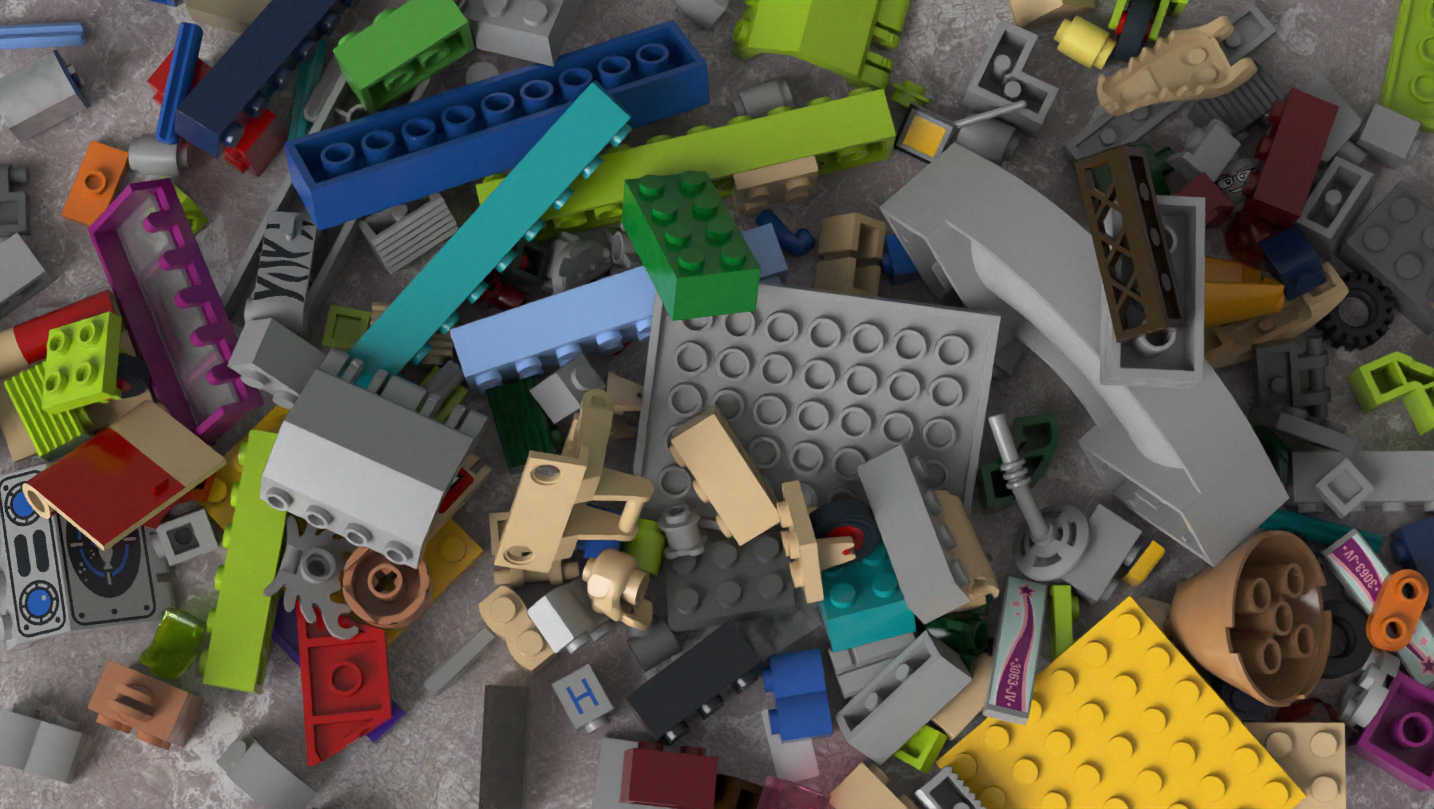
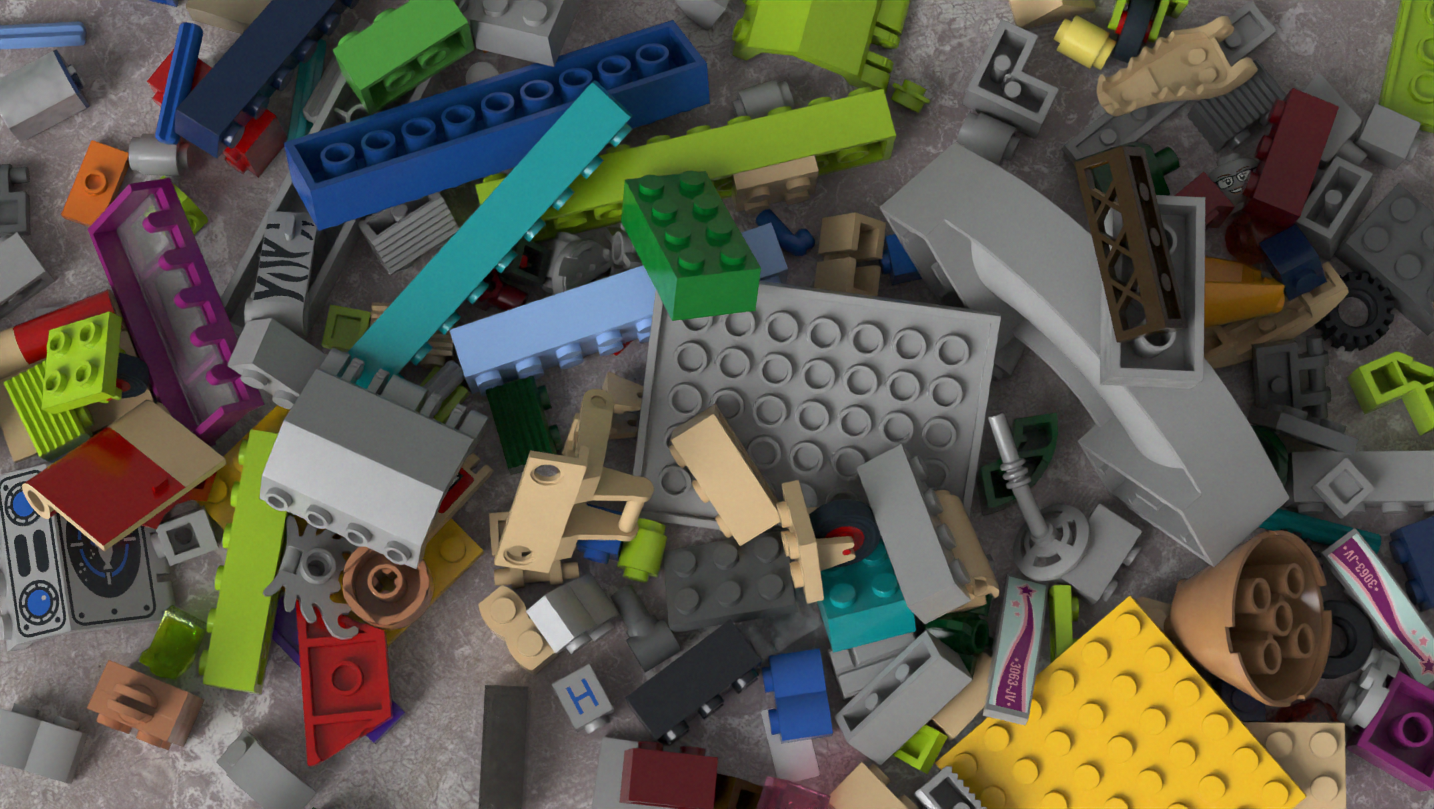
light grey tile [423,627,495,697] -> none
light grey brick [529,353,607,424] -> none
tan head [582,548,653,631] -> none
light grey brick [658,504,708,559] -> none
piece [893,100,1027,164] -> none
yellow tile [1121,540,1165,587] -> none
light grey brick [1166,119,1241,182] -> none
orange plate [1366,569,1429,652] -> none

